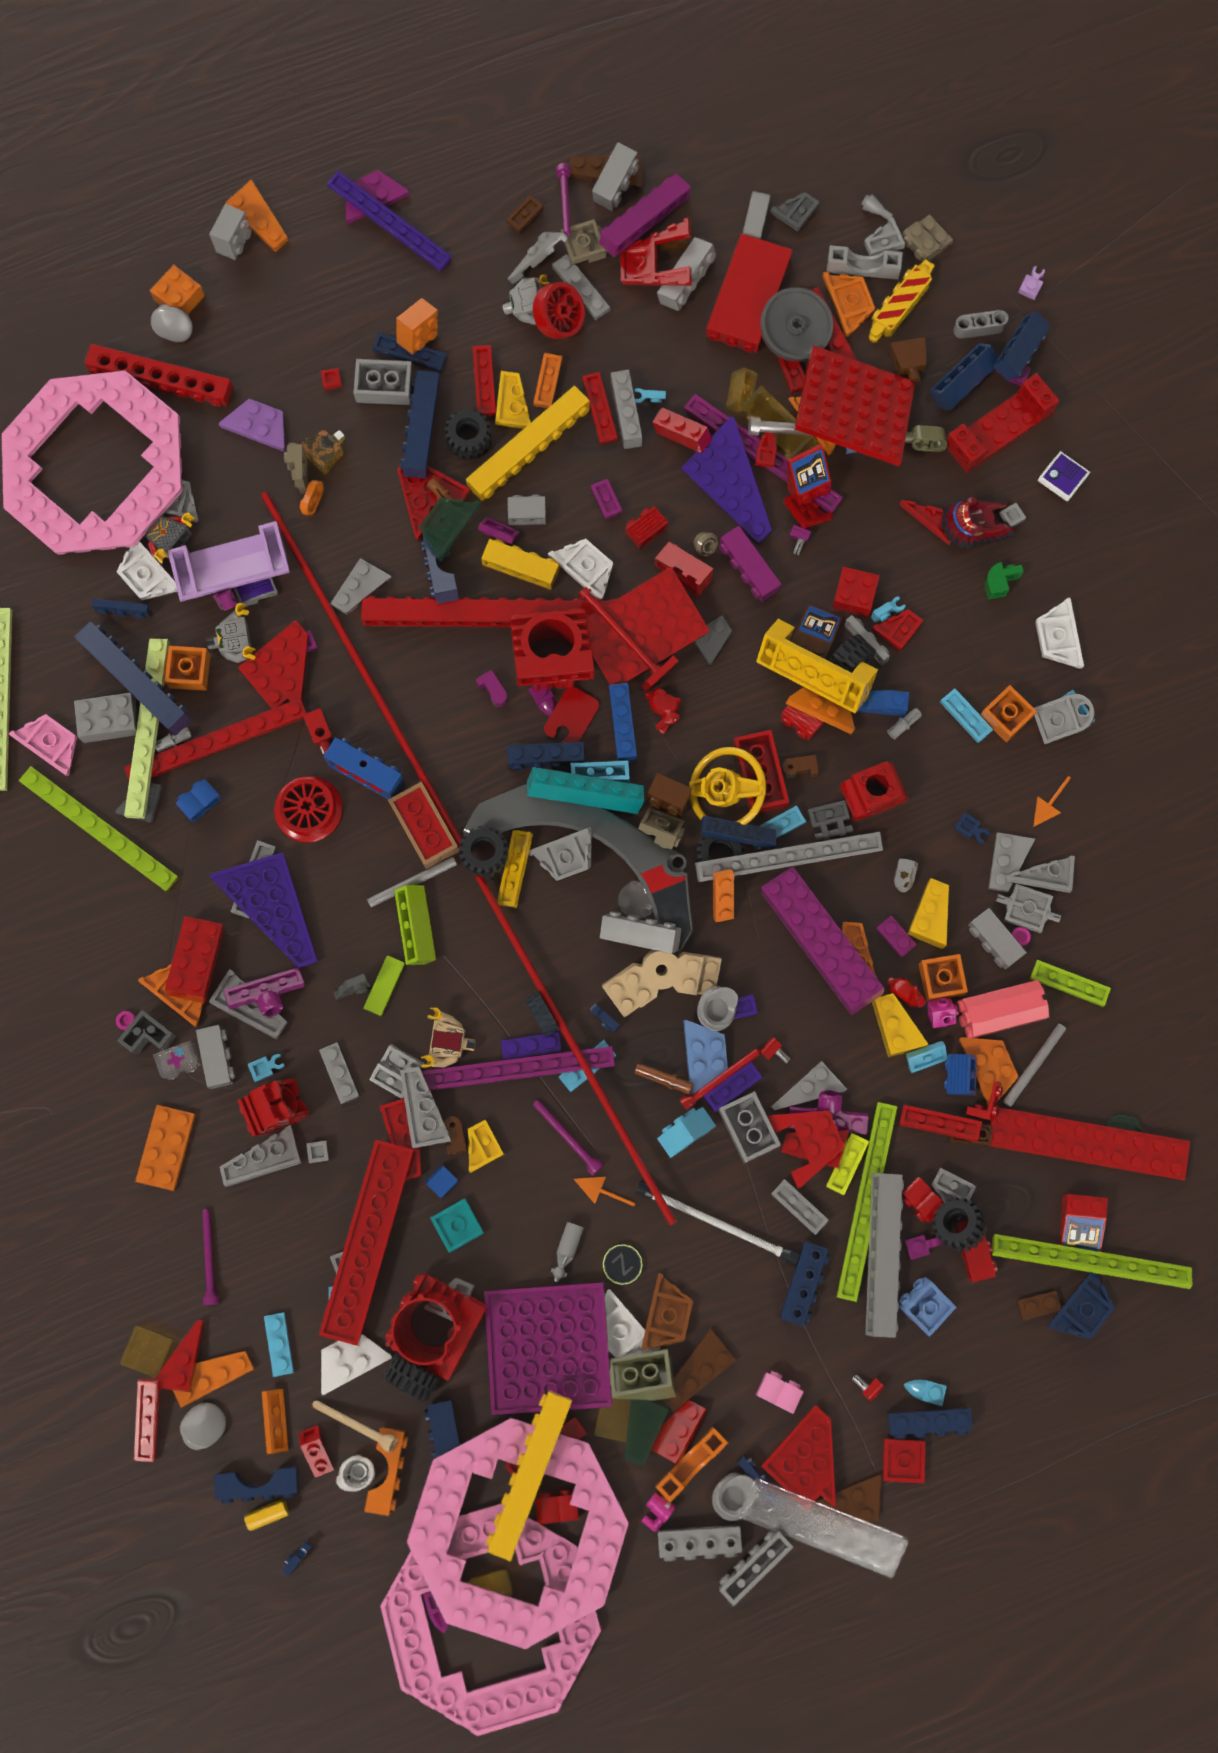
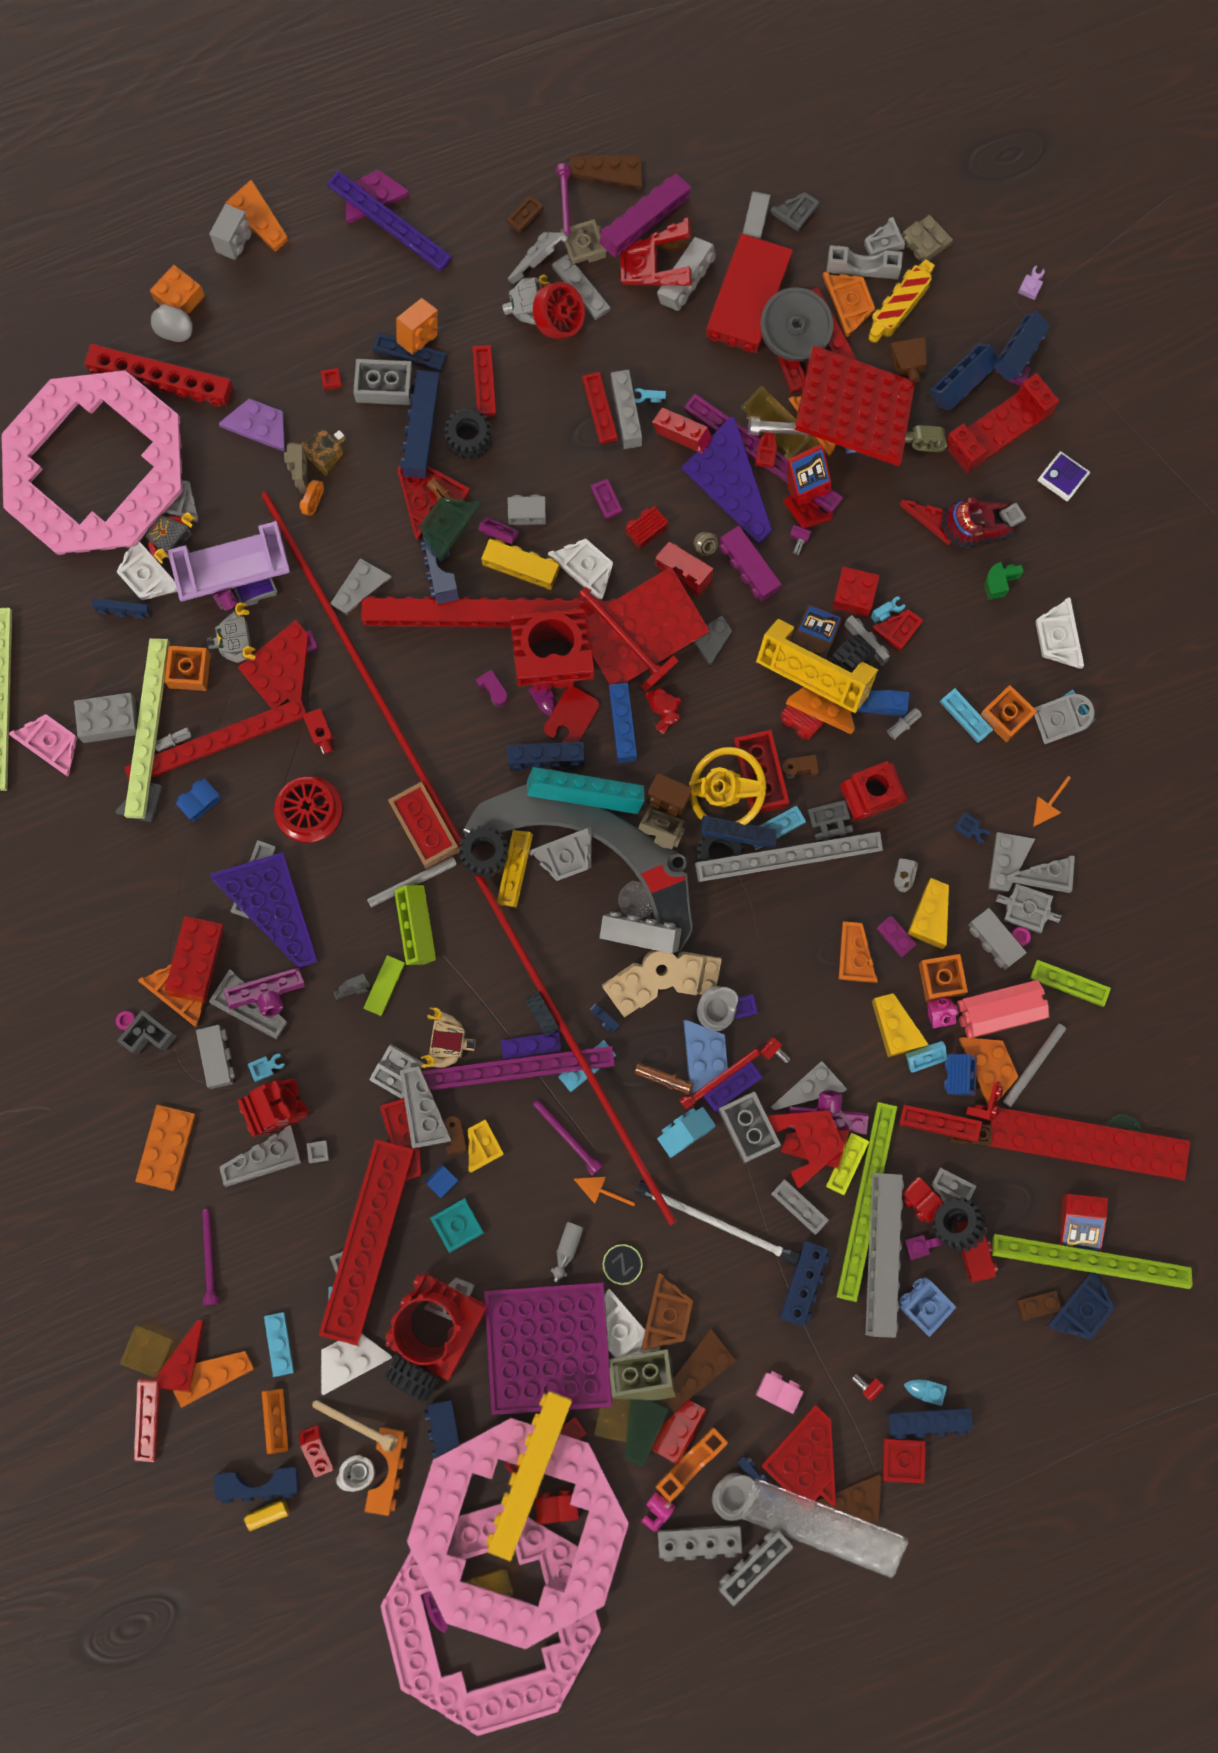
lime plate [19,766,179,892] -> none
dark blue brick [74,621,191,736] -> none
clear brick [153,1041,201,1080] -> none
light grey piece [180,1403,226,1450] -> none
dark blue plate [282,1540,313,1576] -> none
light grey plate [319,1043,360,1104] -> none
blue brick [323,737,405,799] -> none
yellow brick [466,385,590,501] -> none
yellow wing [495,371,531,429] -> none
orange plate [533,353,562,408] -> none
medium azure brick [571,761,629,783] -> none
light grey brick [592,142,639,211] -> none
orange plate [713,869,734,922] -> none
clear yellow brick [726,368,758,412] -> none
magenta brick [761,866,884,1016] -> none
light grey cone [861,194,893,220] -> none
red animal [887,978,926,1008] -> none
light grey beam [953,310,1008,339] -> none

